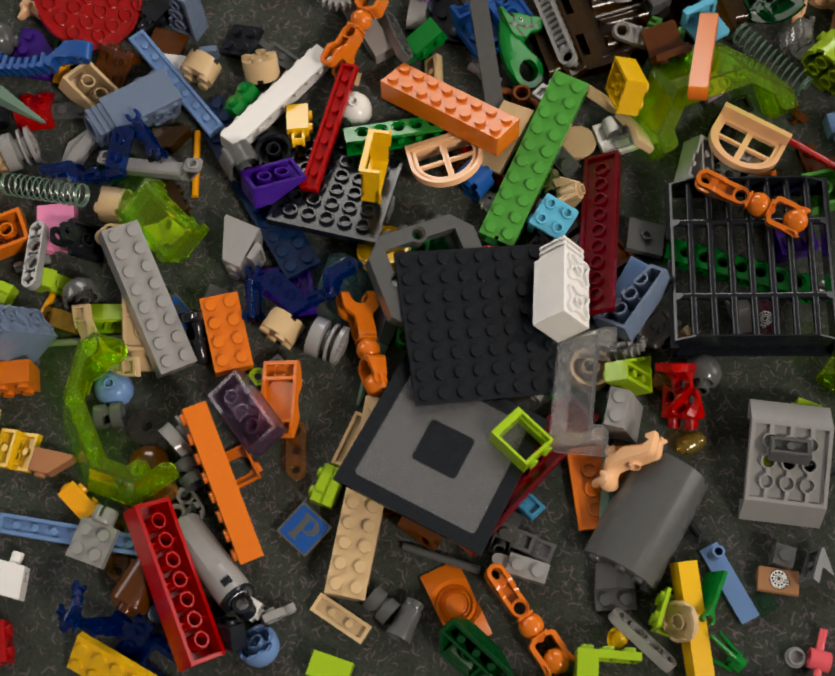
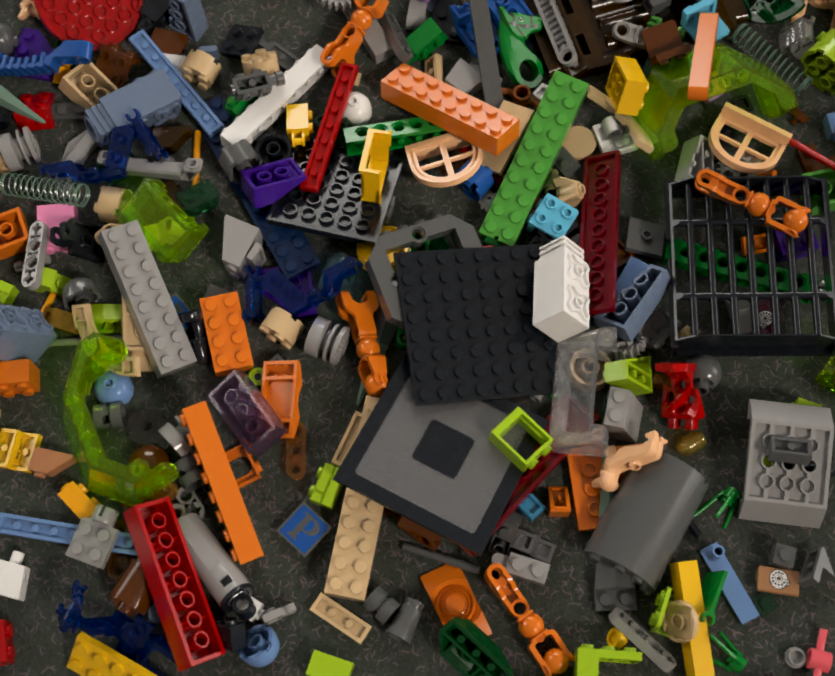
none -> clear green bracket [176,179,220,219]
none -> dark grey brick [229,69,285,101]
none -> light grey torso [445,58,482,96]
none -> orange slope [548,486,571,517]
none -> green plant [694,486,741,529]
none -> orange slope [740,233,767,256]

